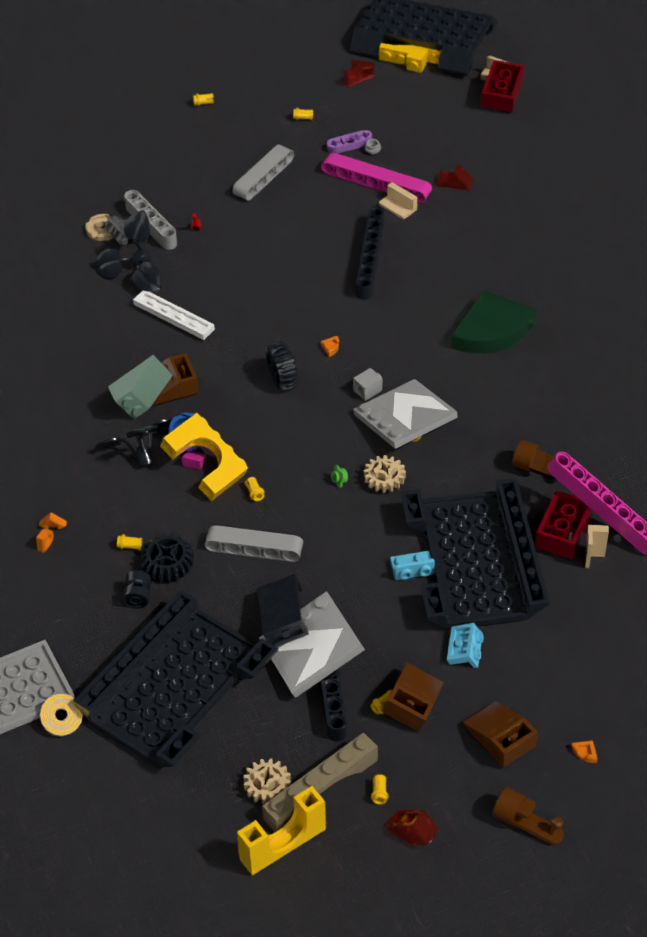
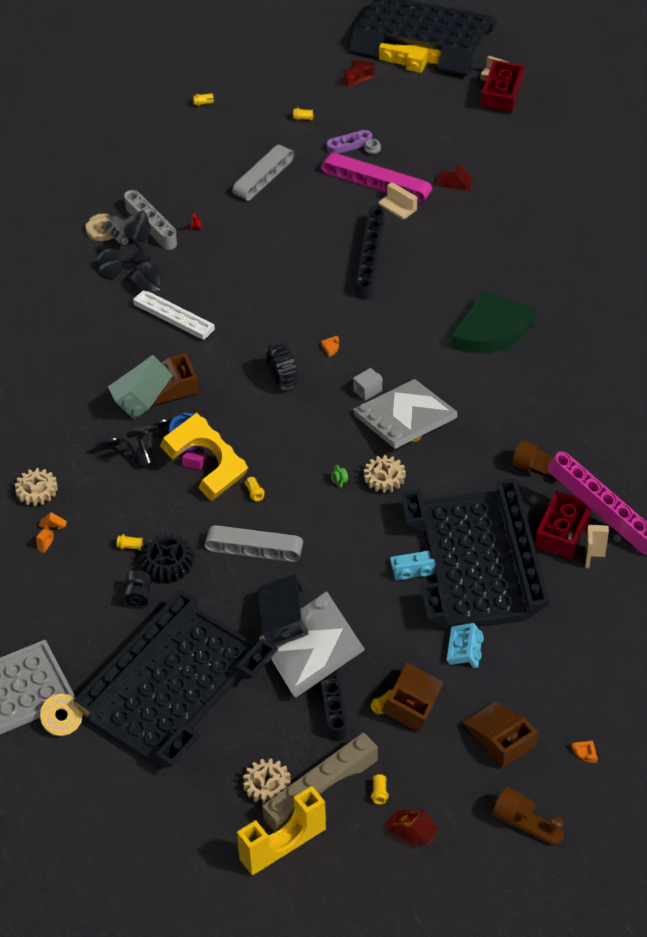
none -> tan gear [15,468,58,506]

